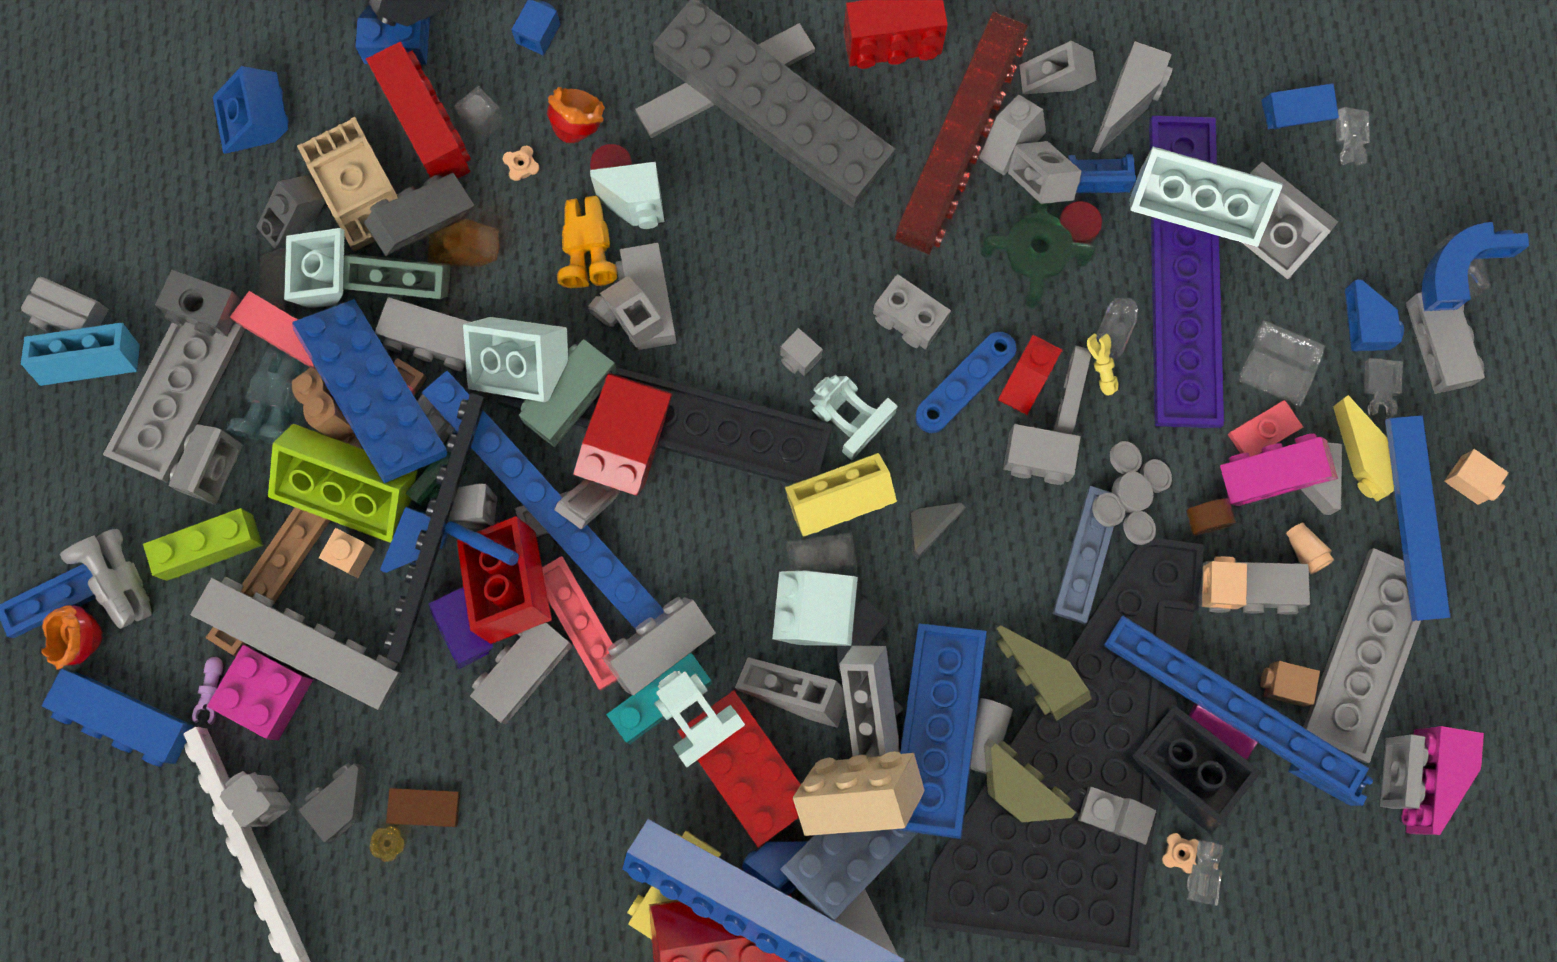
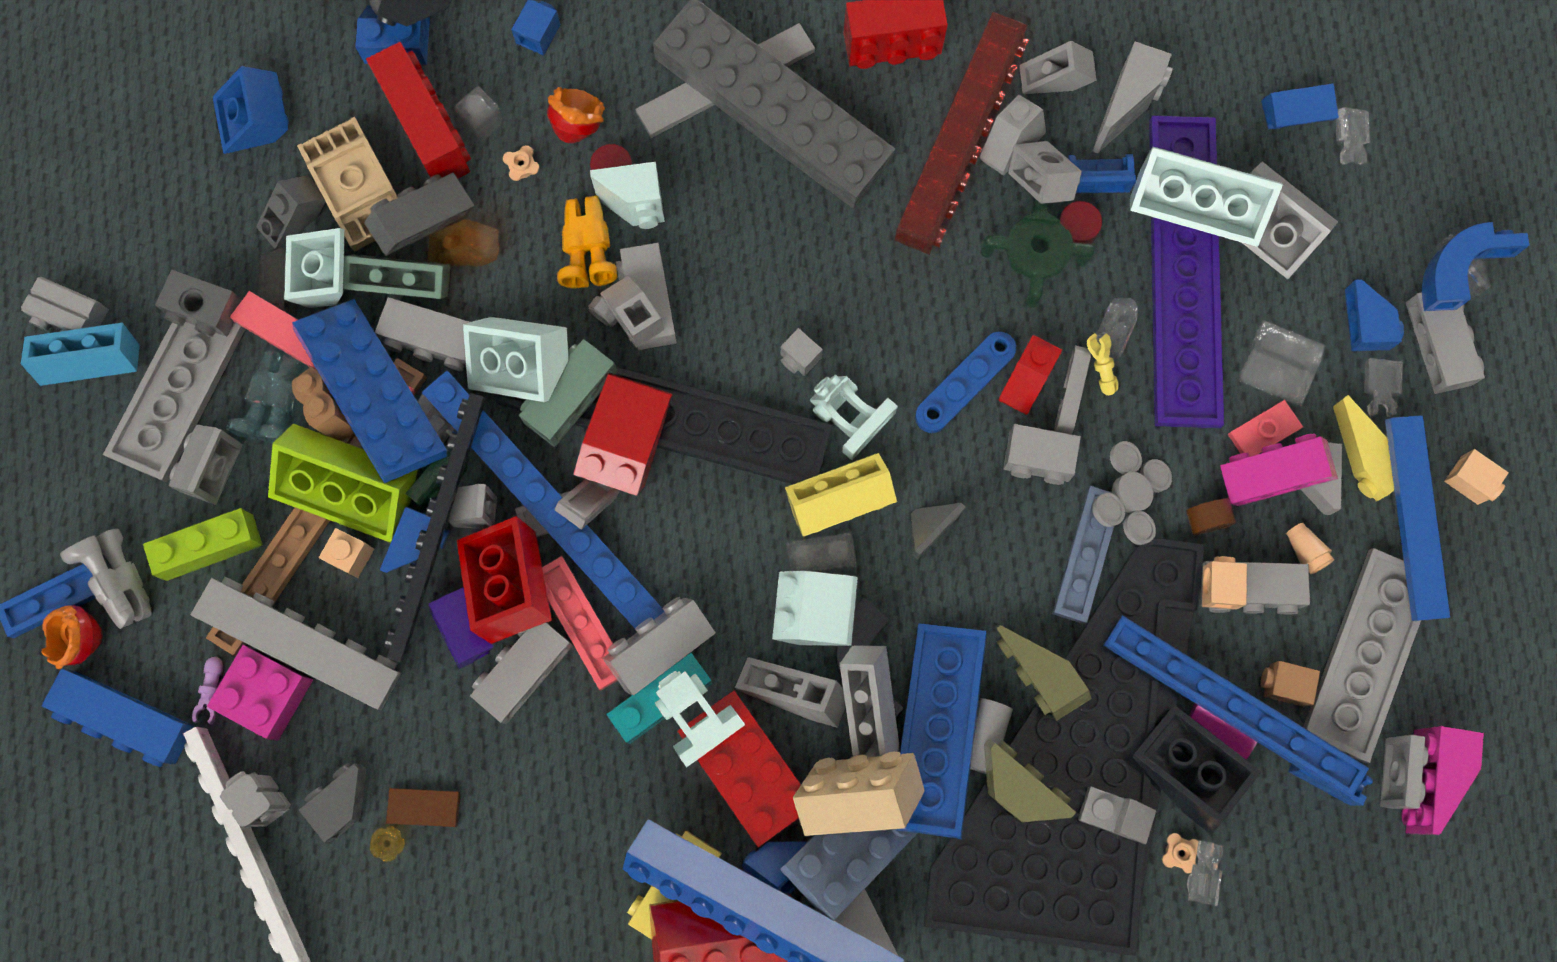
blue piece [445,521,519,566] -> none
light grey brick [873,274,951,350] -> none

